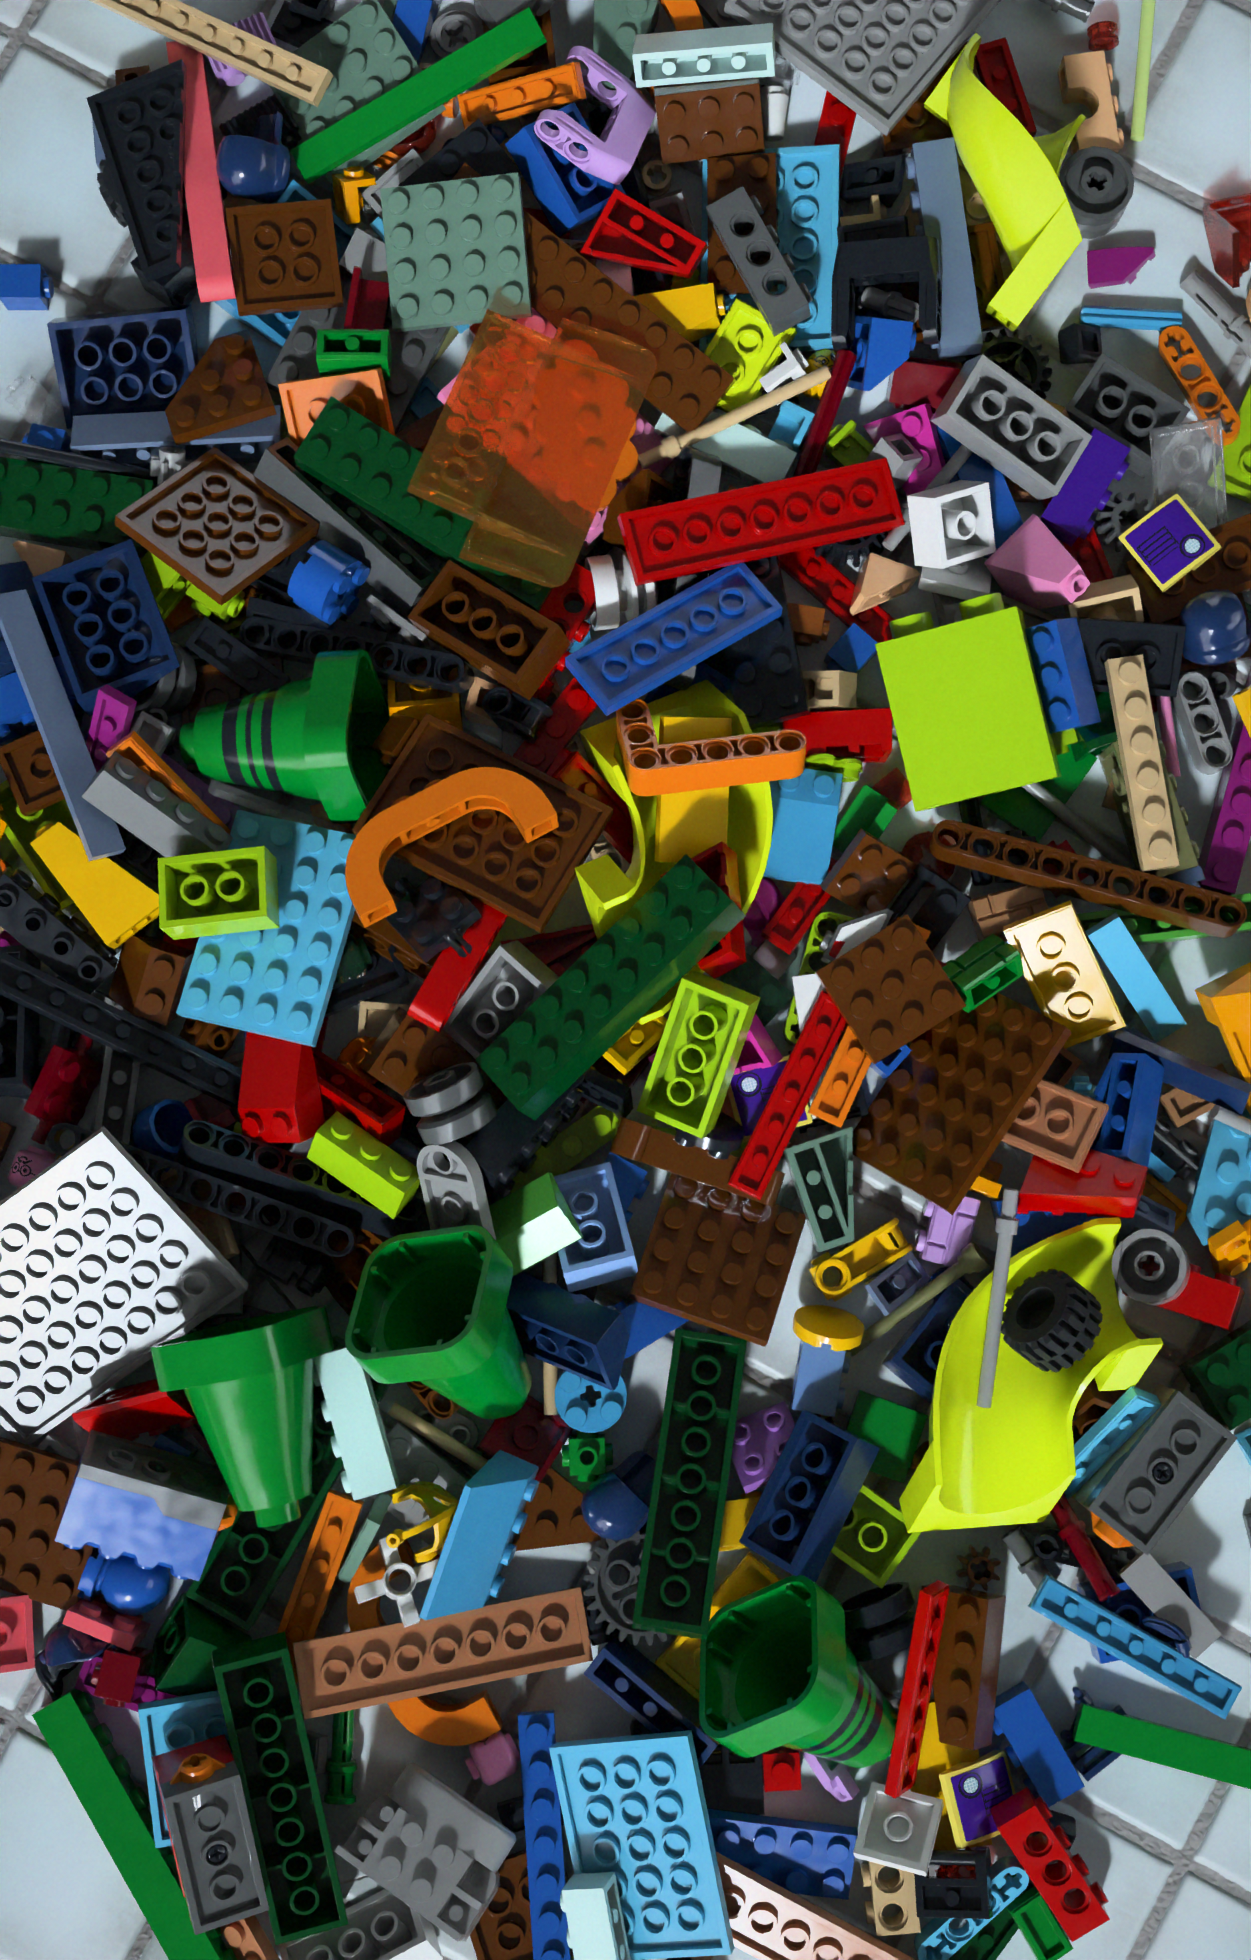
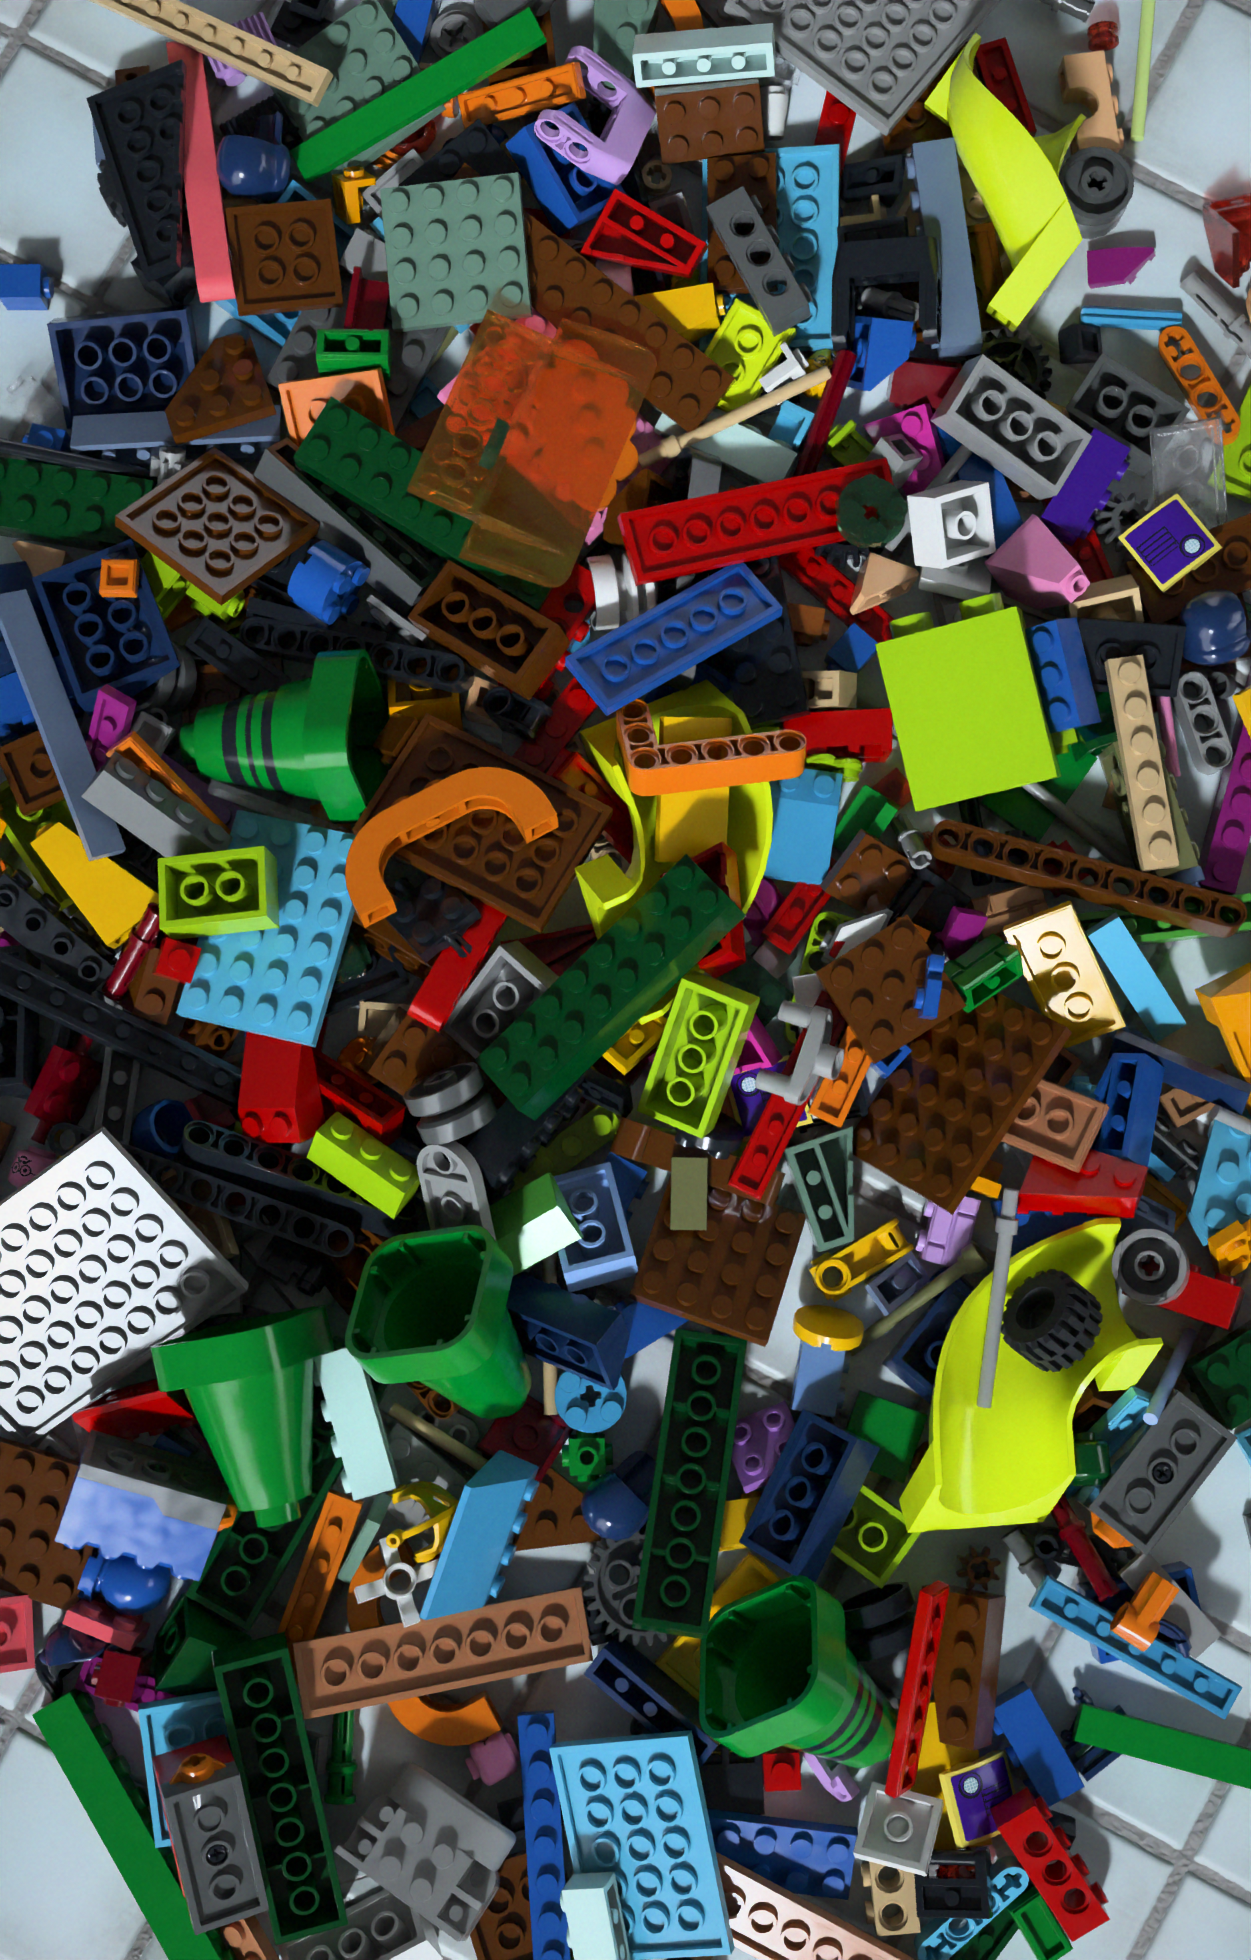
none -> orange tile [99,559,140,598]
none -> dark red pin [102,903,161,1001]
none -> red brick [152,937,202,984]
none -> clear green tile [479,419,510,470]
none -> olive tile [670,1157,708,1230]
none -> light grey connector [755,1000,844,1106]
none -> clear green plate [835,474,908,548]
none -> light grey axle [890,813,932,870]
none -> blue plate [913,954,945,1020]
none -> magenta slope [934,906,988,962]
none -> dark green head [1072,1432,1111,1486]
none -> orange piece [1110,1570,1180,1652]
none -> light blue bar [1143,1328,1197,1425]

